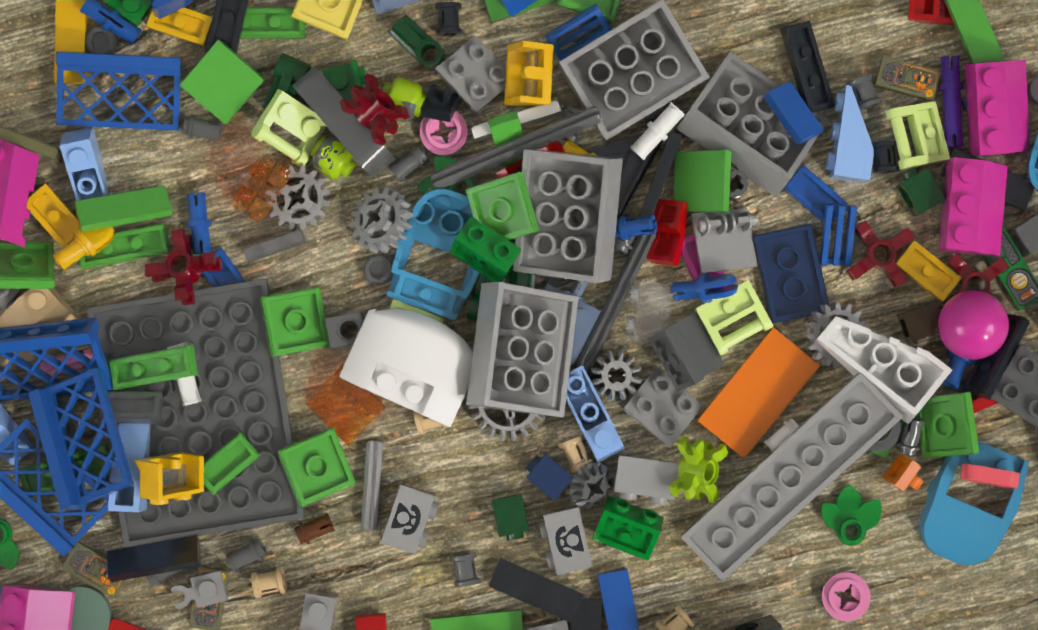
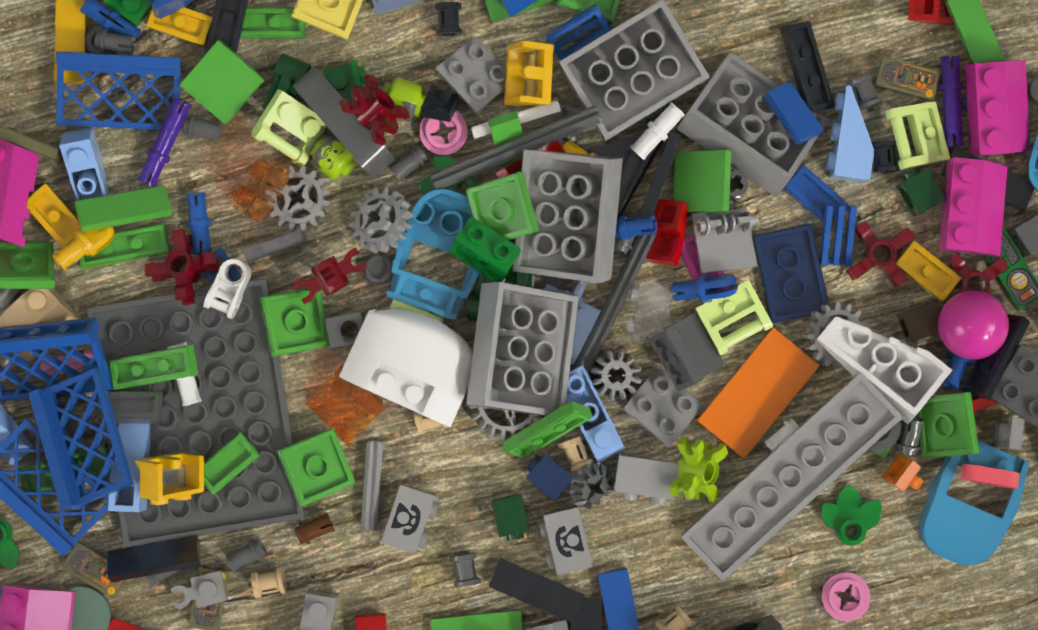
dark green piece [389,15,445,71] -> none
green bracket [592,496,664,561] -> none
none -> dark grey pin [95,29,136,55]
none -> dark purple pin [137,97,192,187]
none -> white piece [203,259,251,319]
none -> dark red pin [292,247,368,305]
none -> bright green tile [502,401,593,458]
none -> light grey plate [991,417,1025,450]

